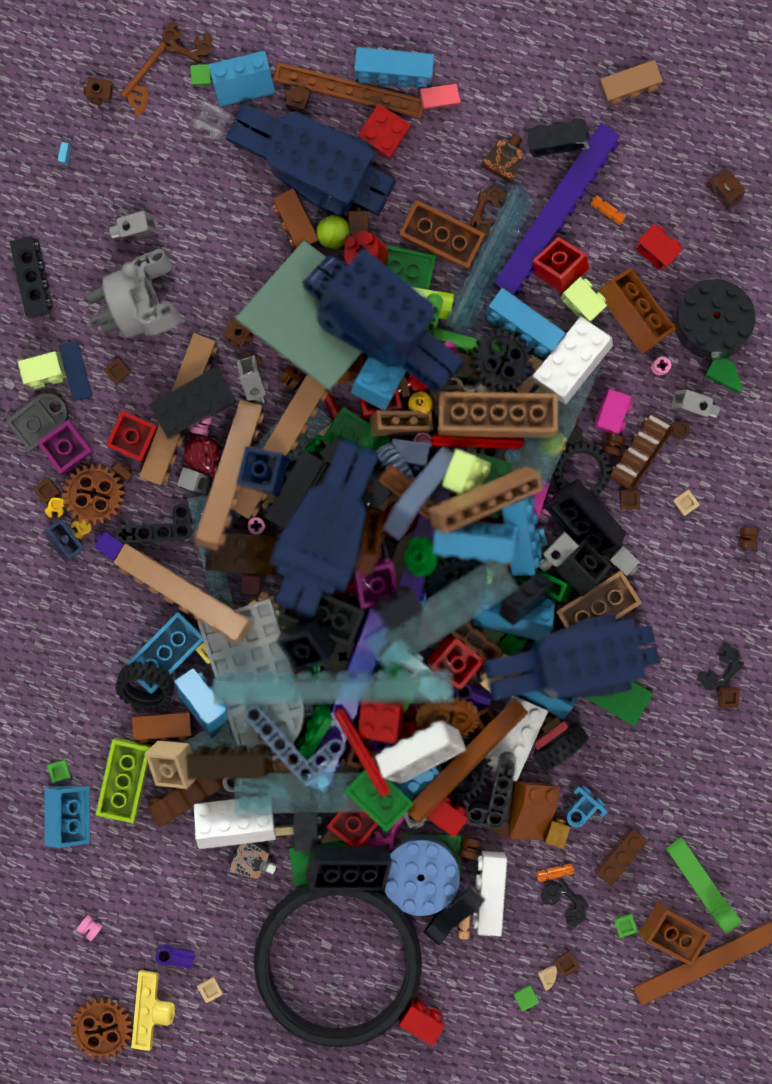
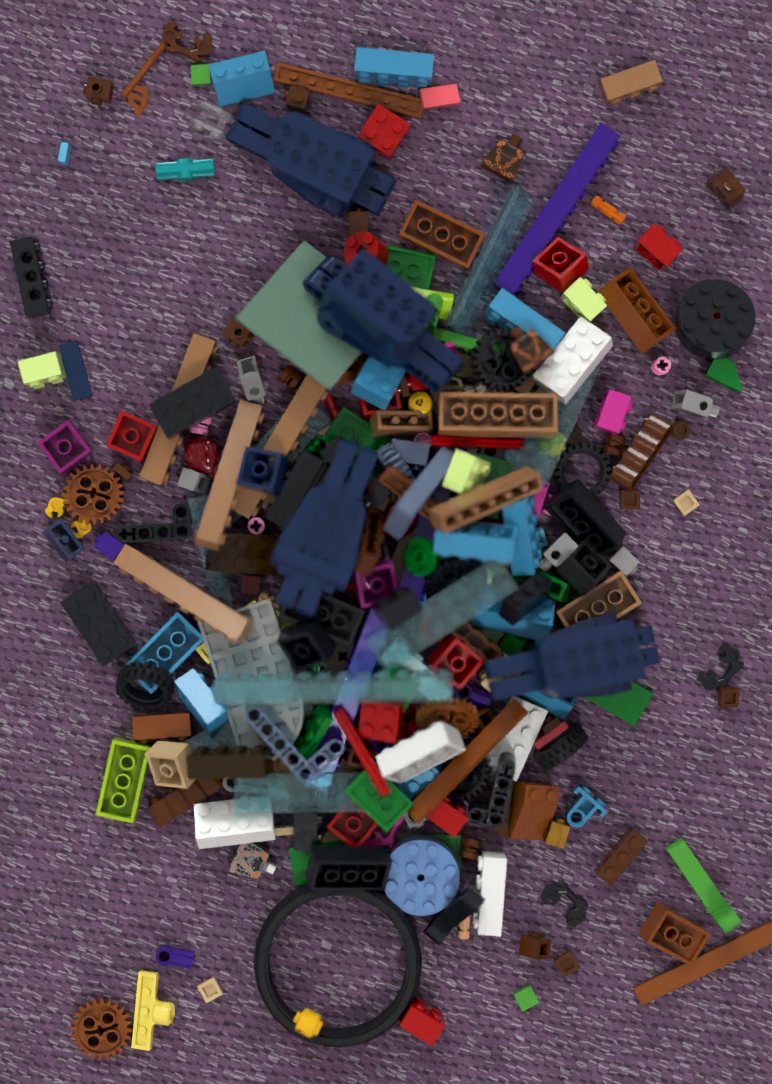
dark grey plate [6,394,68,452] -> none
reddish brown tile [33,477,60,504] -> none
dark azure slope [44,786,90,848] -> none
bright green tile [47,759,71,783] -> none
bright pink wheel [76,915,103,942] -> none
light grey piece [86,249,181,338] -> none
reddish brown tile [103,358,131,385] -> none
light grey torso [110,211,158,241] -> none
dark orange brick [272,188,319,250] -> none
lime piece [317,215,350,249] -> none
reddish brown helmet [470,187,508,238] -> none
black brick [528,119,590,158] -> none
orange axle [536,863,574,882] -> none
tan tile [538,965,557,991] -> none
bright green tile [613,913,638,938] -> none
reddish brown wheel [738,527,759,549] -> none
none -> black brick [60,581,138,666]
none -> teal piece [156,158,215,181]
none -> yellow head [293,1008,324,1038]
none -> torso [509,326,555,375]
none -> reddish brown brick [519,931,551,960]

